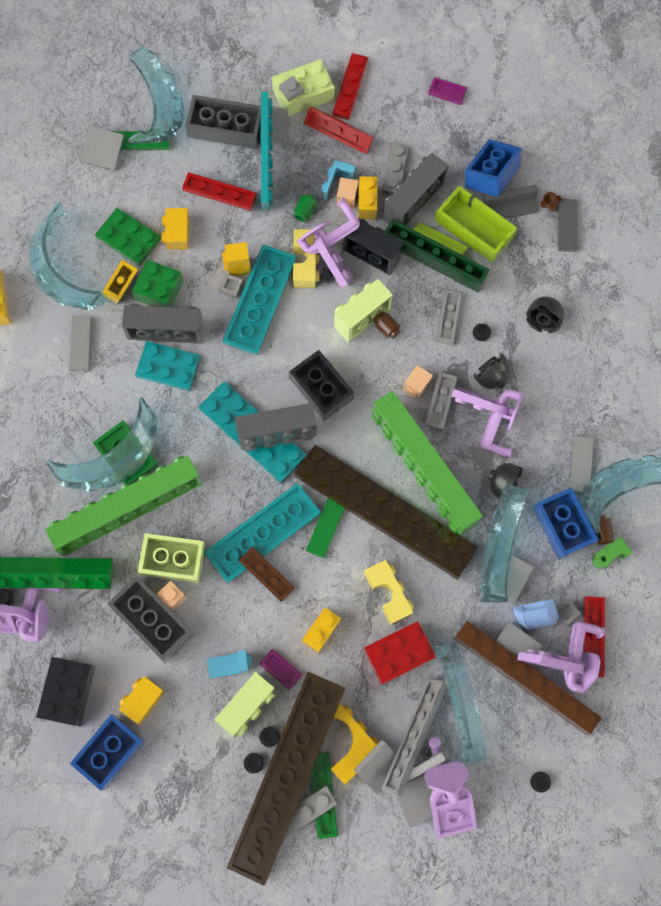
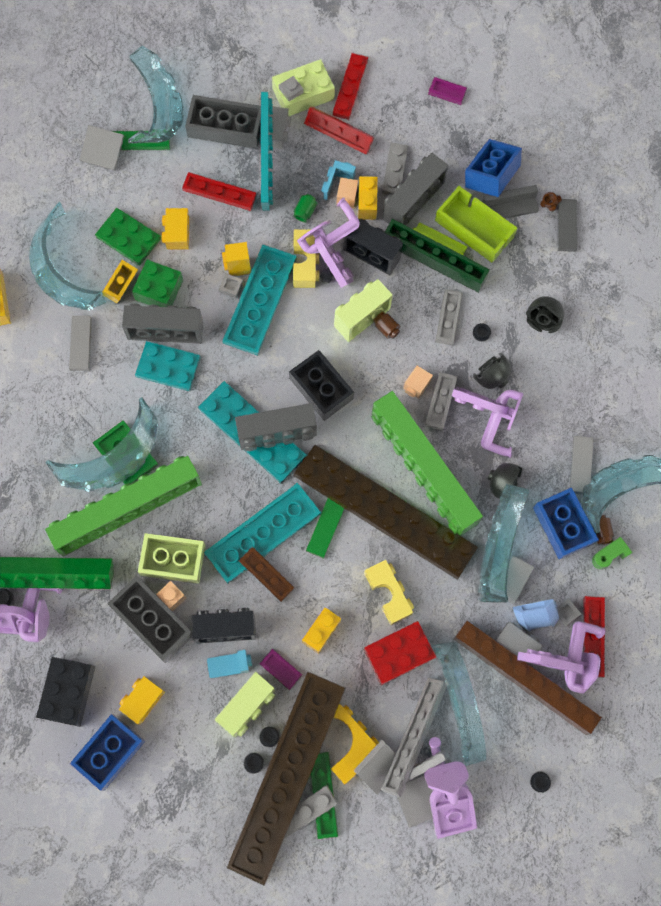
none -> black brick [192,608,256,644]

